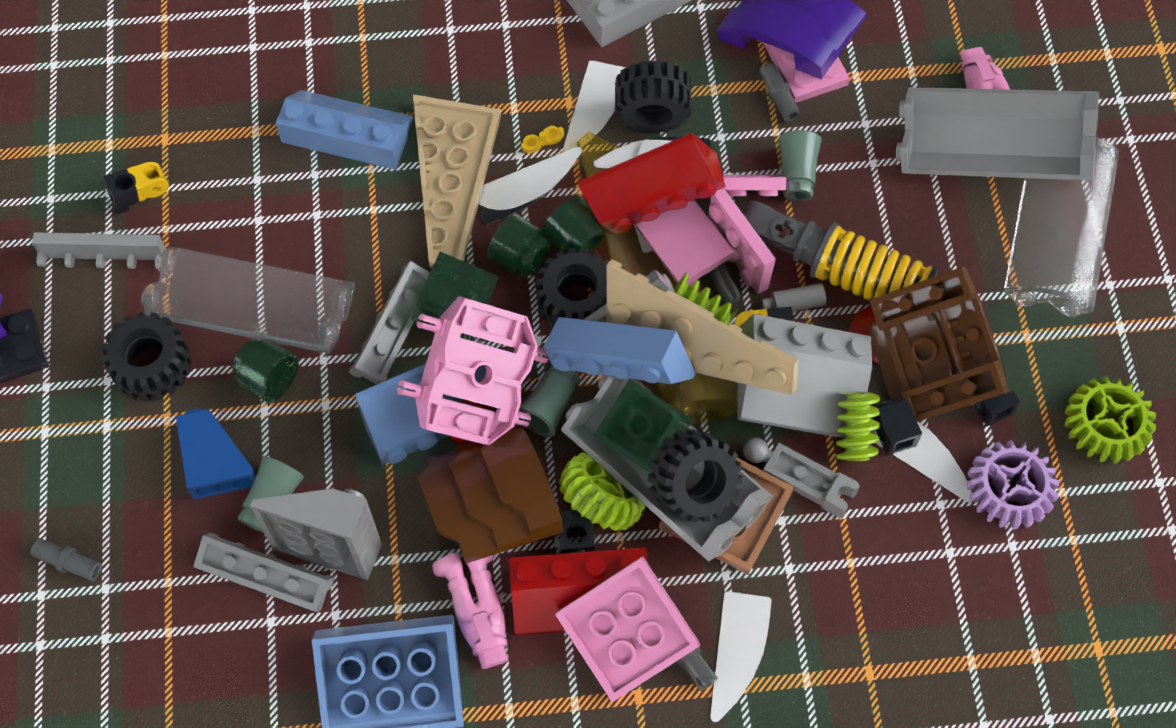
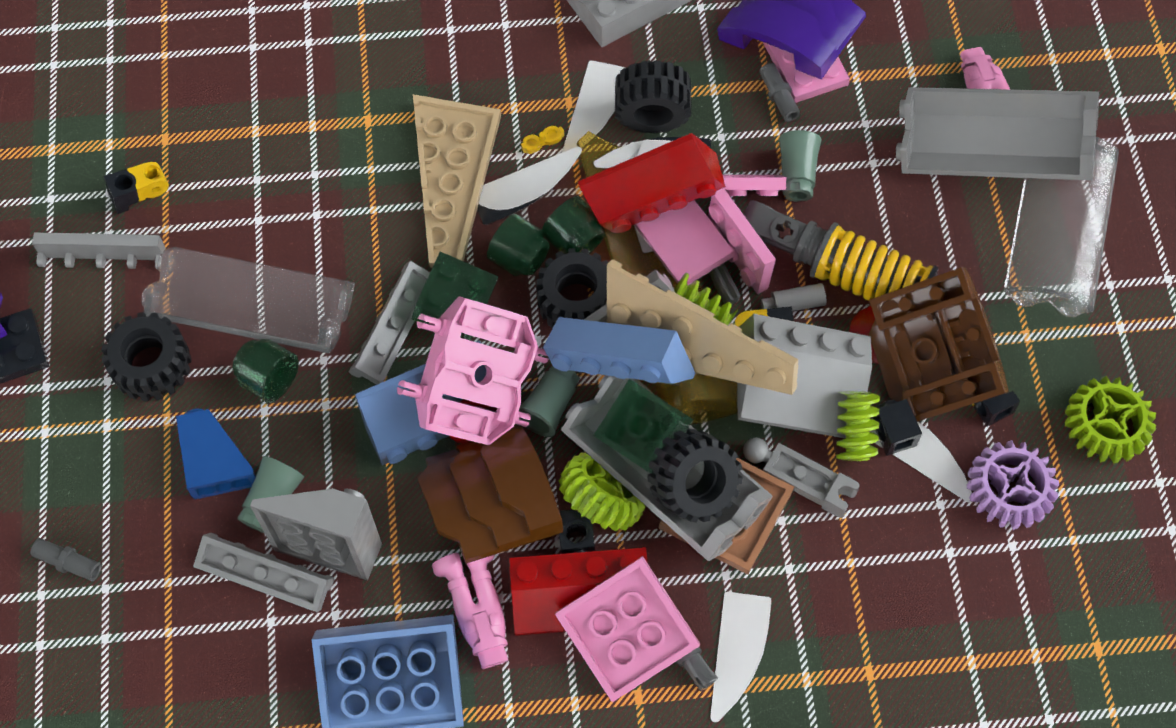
medium blue slope [276,90,415,170] -> none

